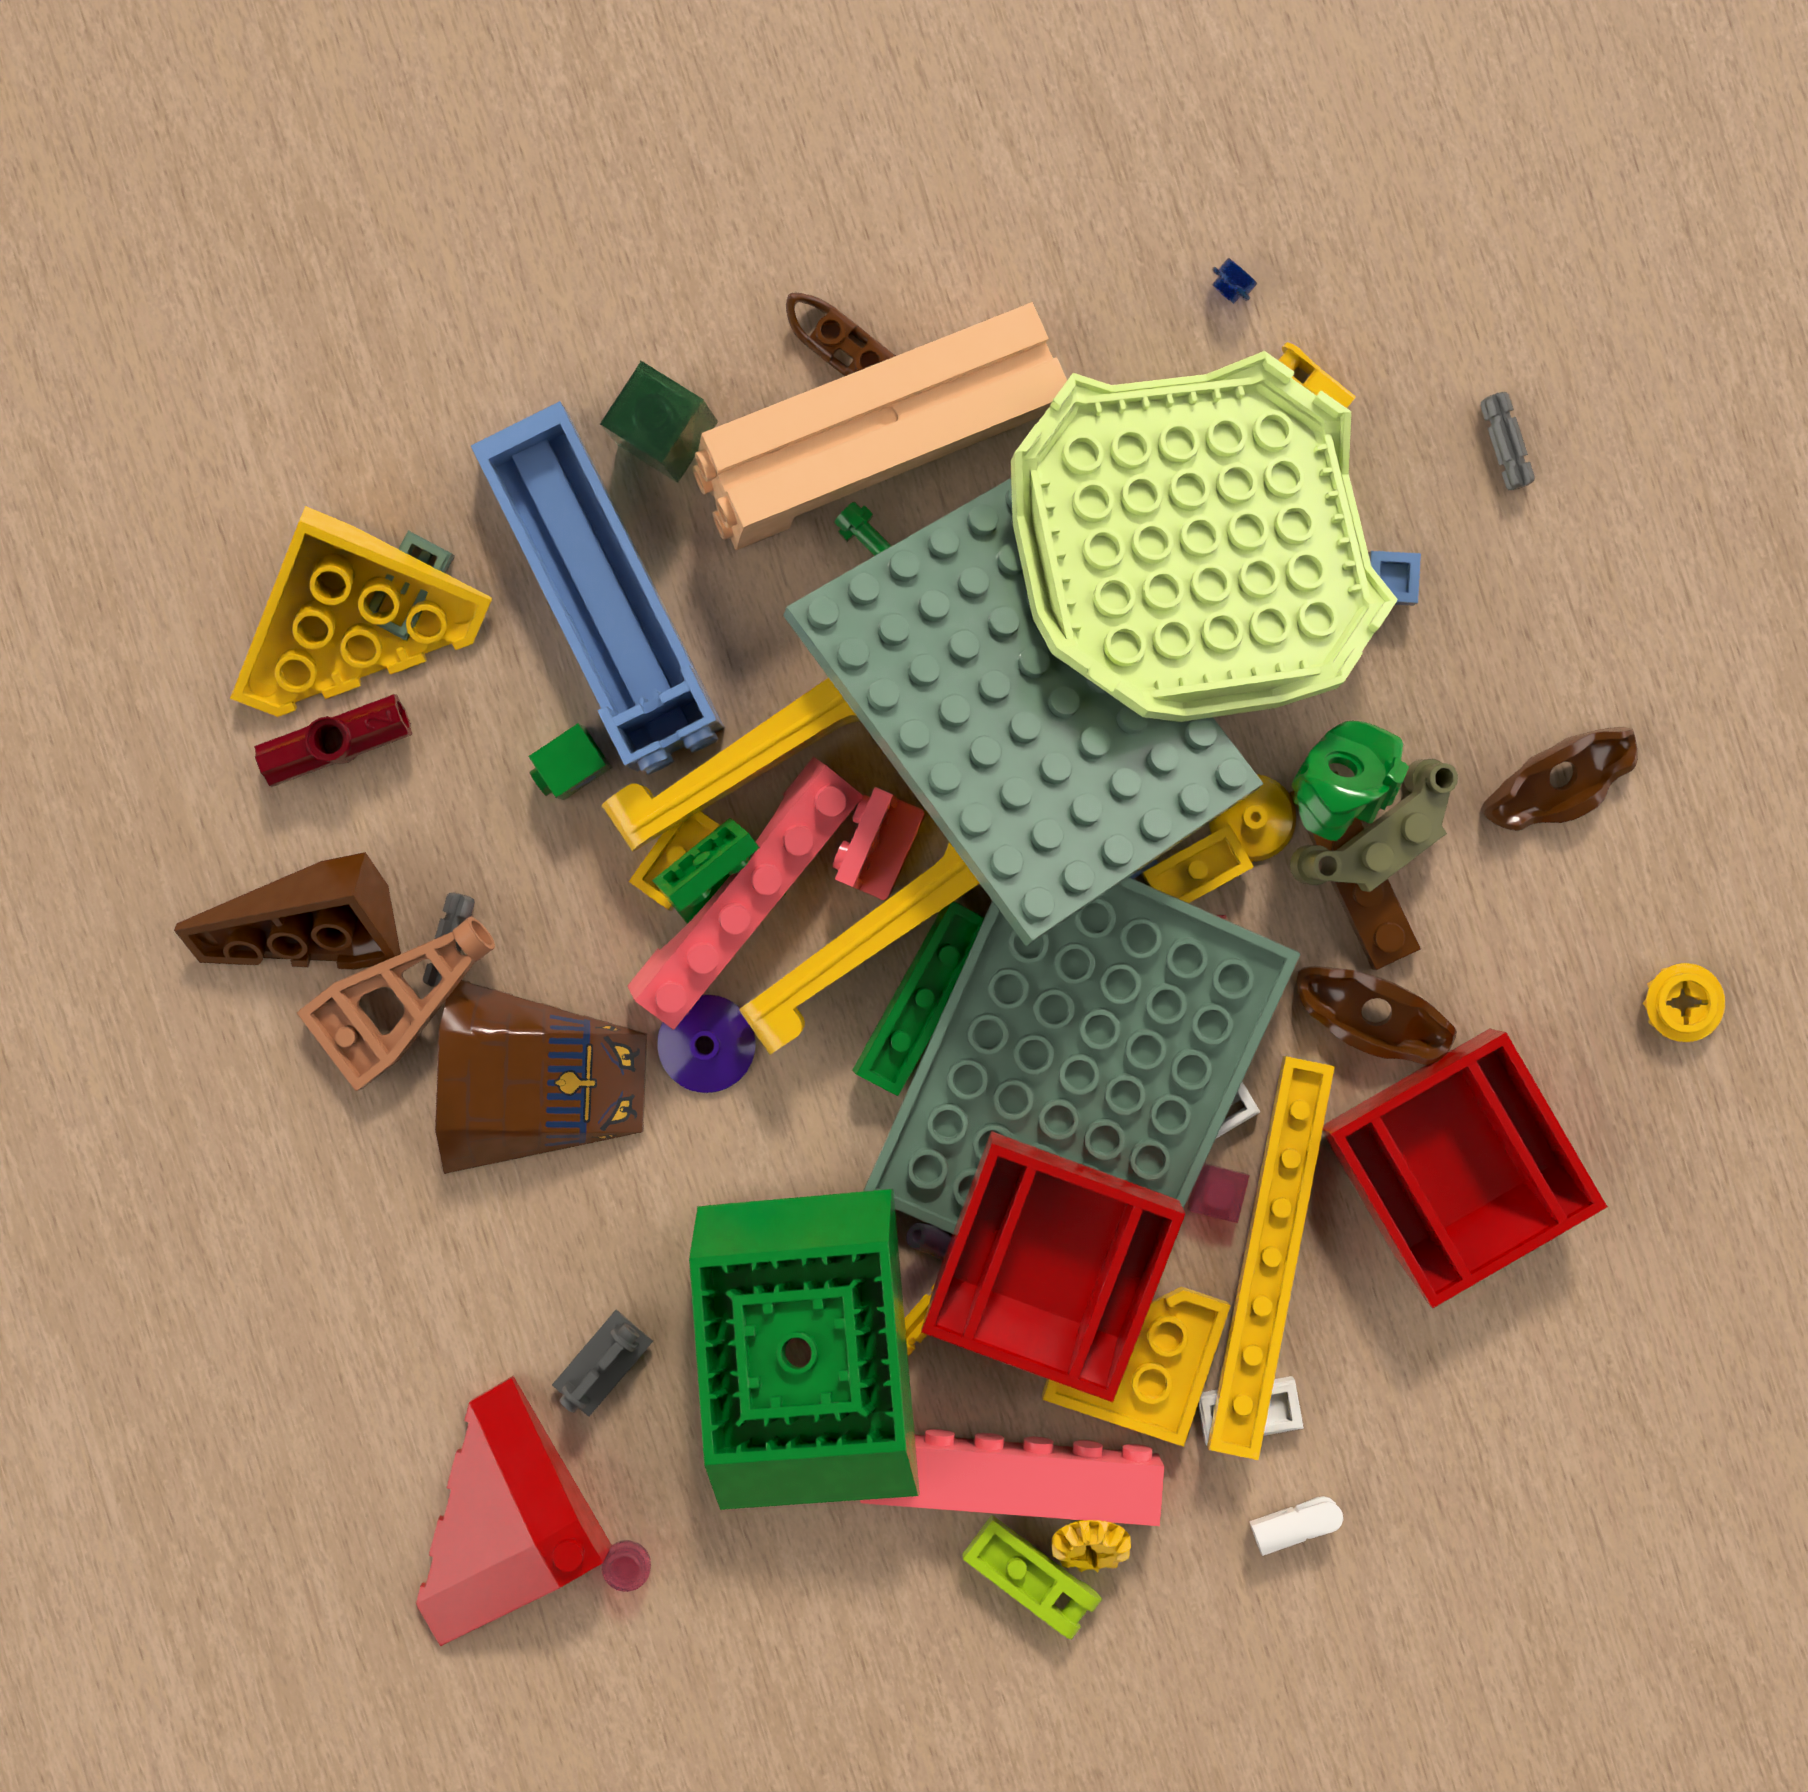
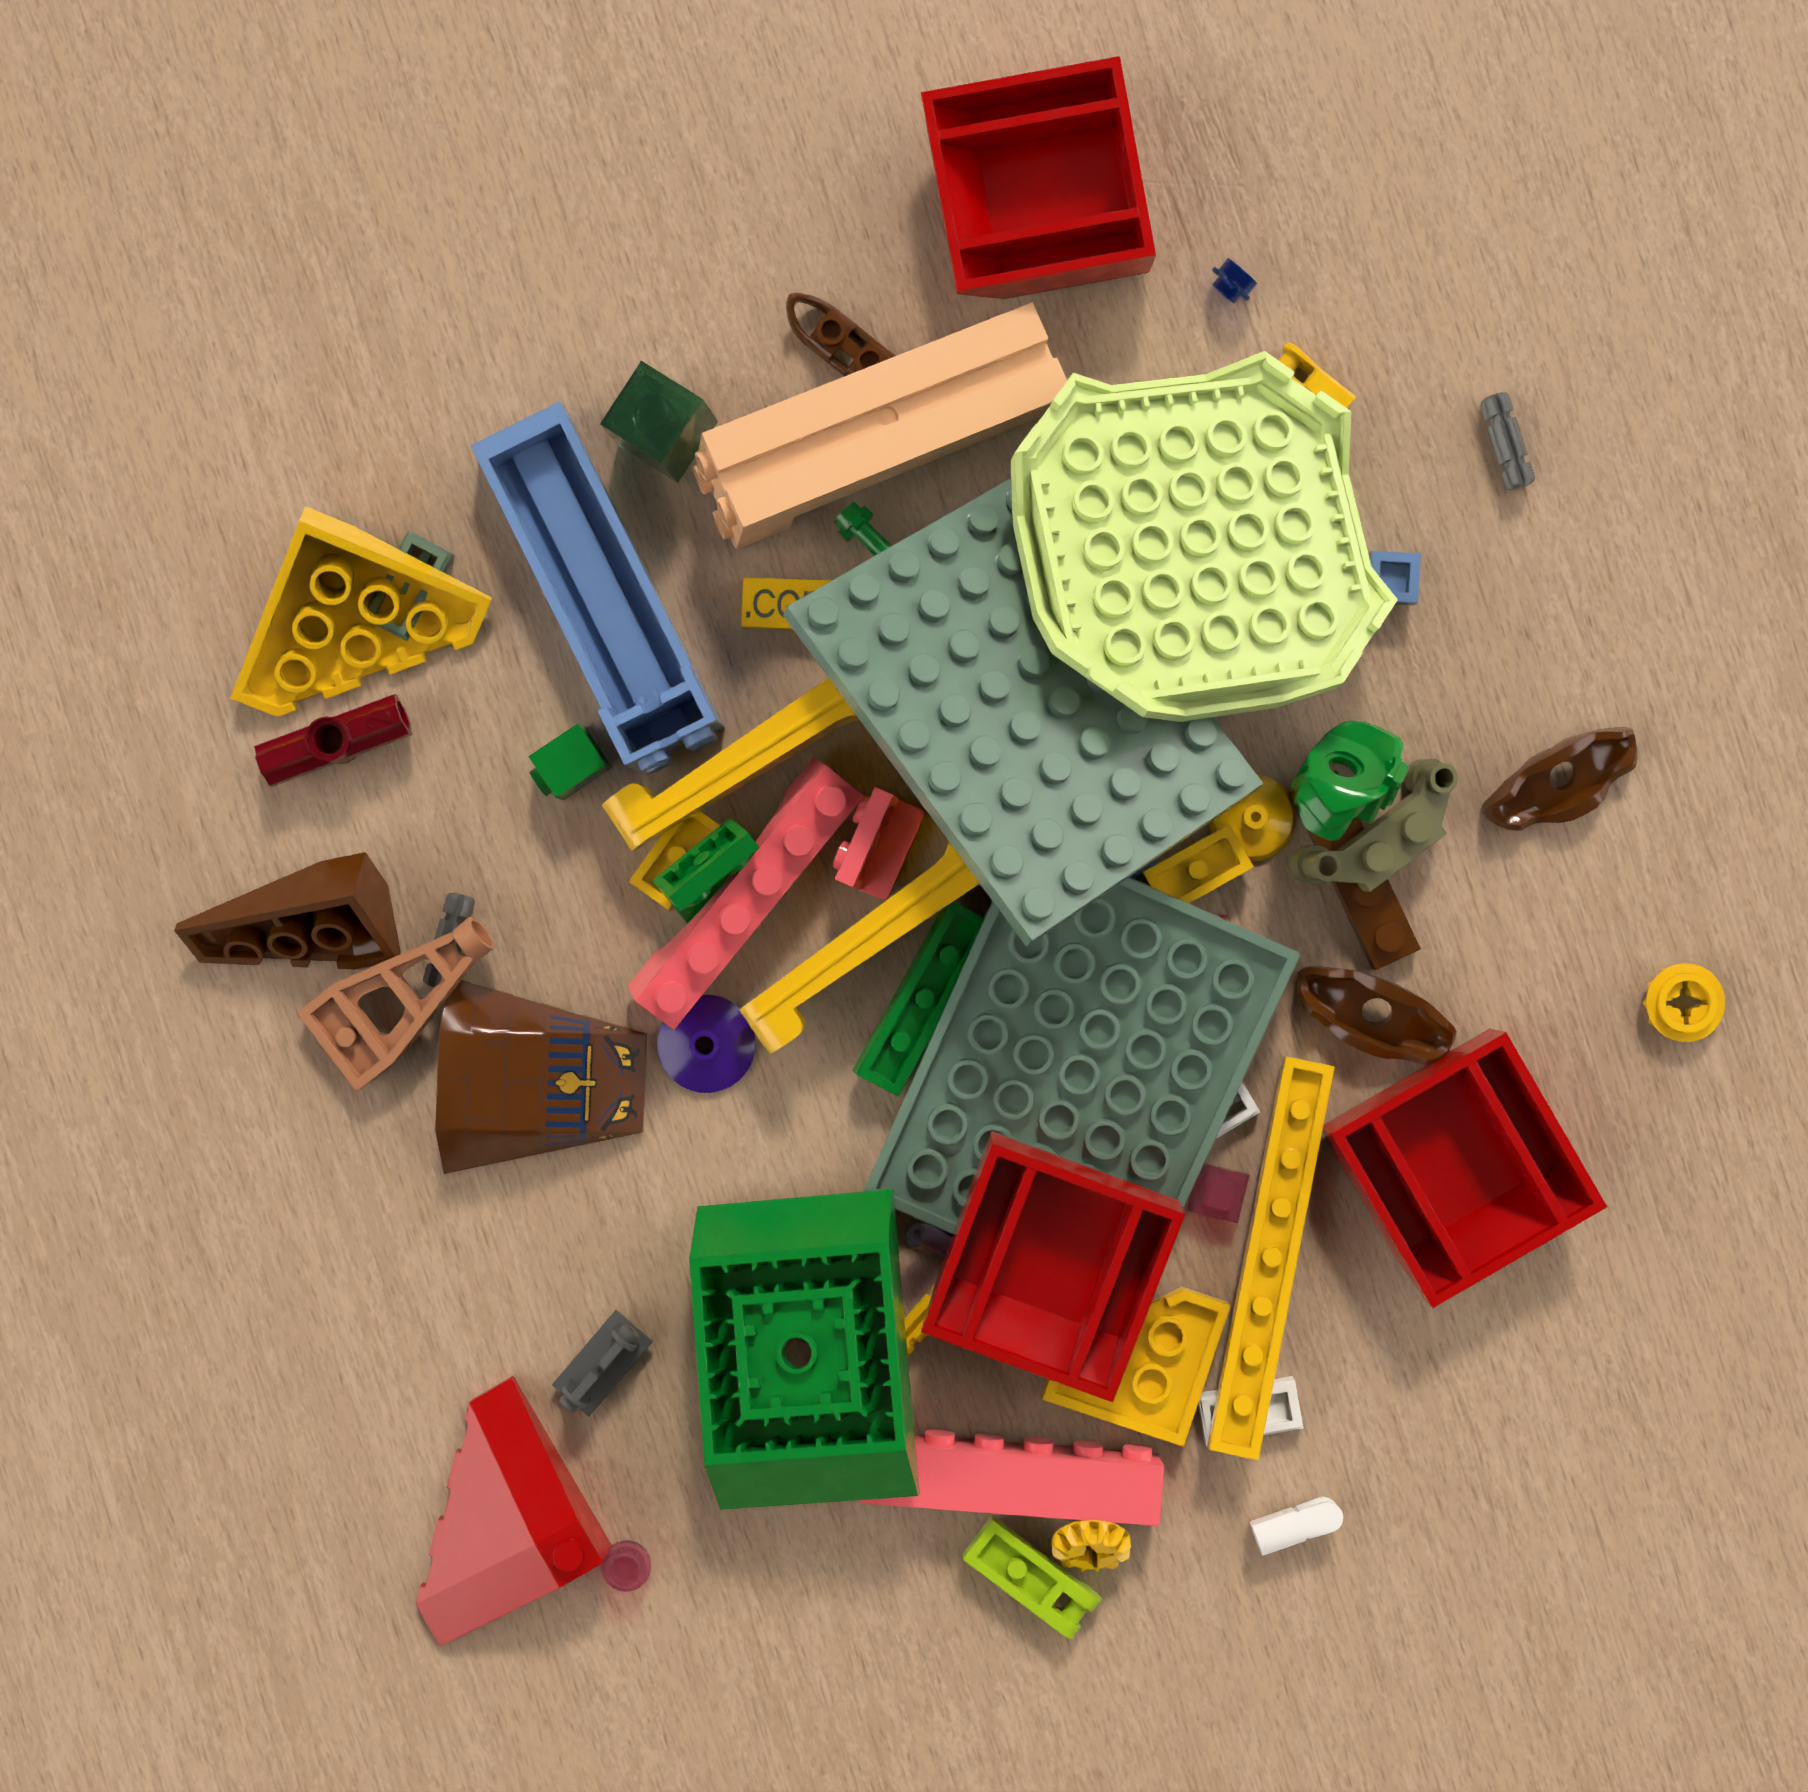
none -> yellow tile [741,577,832,631]
none -> red slope [921,56,1156,299]

